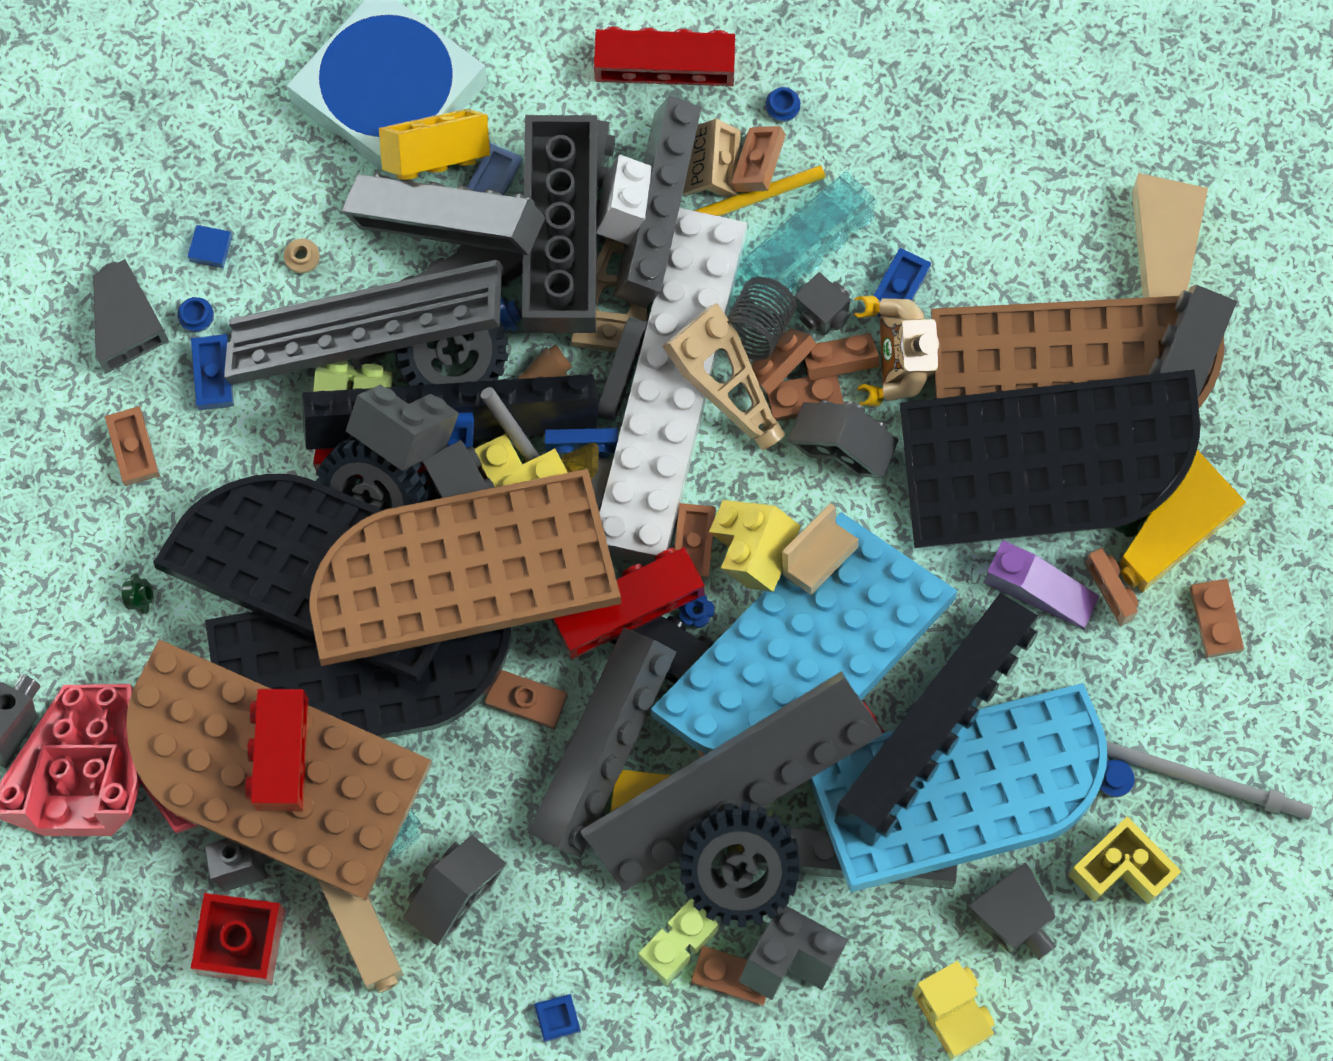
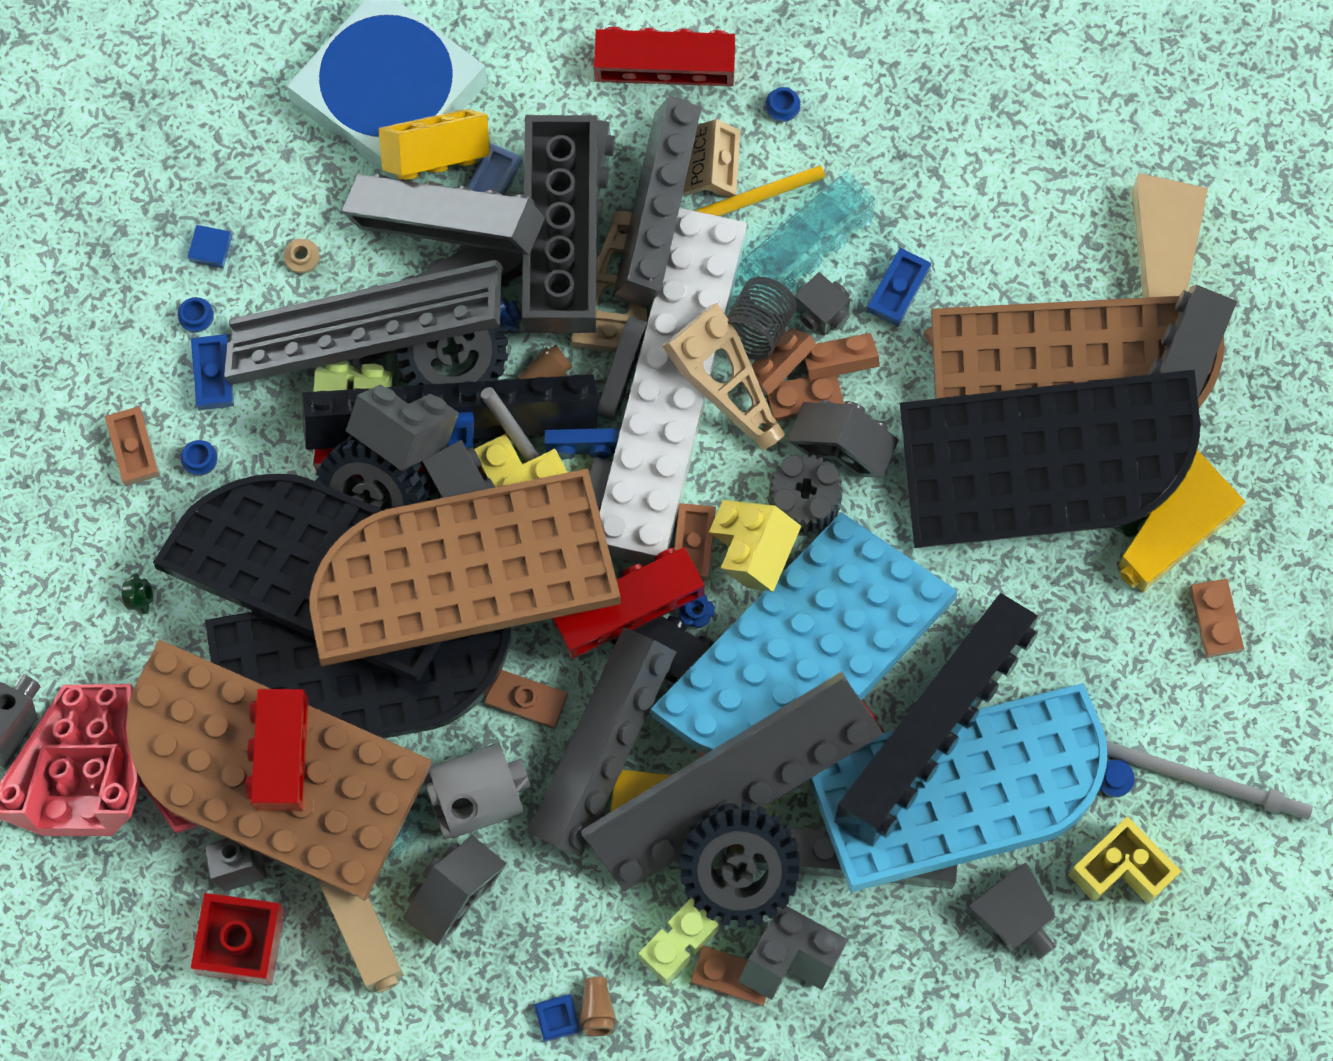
dark grey slope [93,259,169,374] -> none
clear yellow slope [561,442,599,479] -> none
white brick [597,154,652,245] -> none
nougat plate [731,126,786,192] -> none
tan panel [782,503,859,595] -> none
tan torso [854,295,939,407] -> none
light yellow brick [912,960,995,1061] -> none
medium lavender slope [983,540,1099,629] -> none
nougat plate [1085,548,1139,627] -> none
none -> blue plate [181,440,218,476]
none -> light grey cylinder [424,742,531,839]
none -> medium nougat cone [579,977,617,1037]
none -> dark grey brick [768,454,843,536]

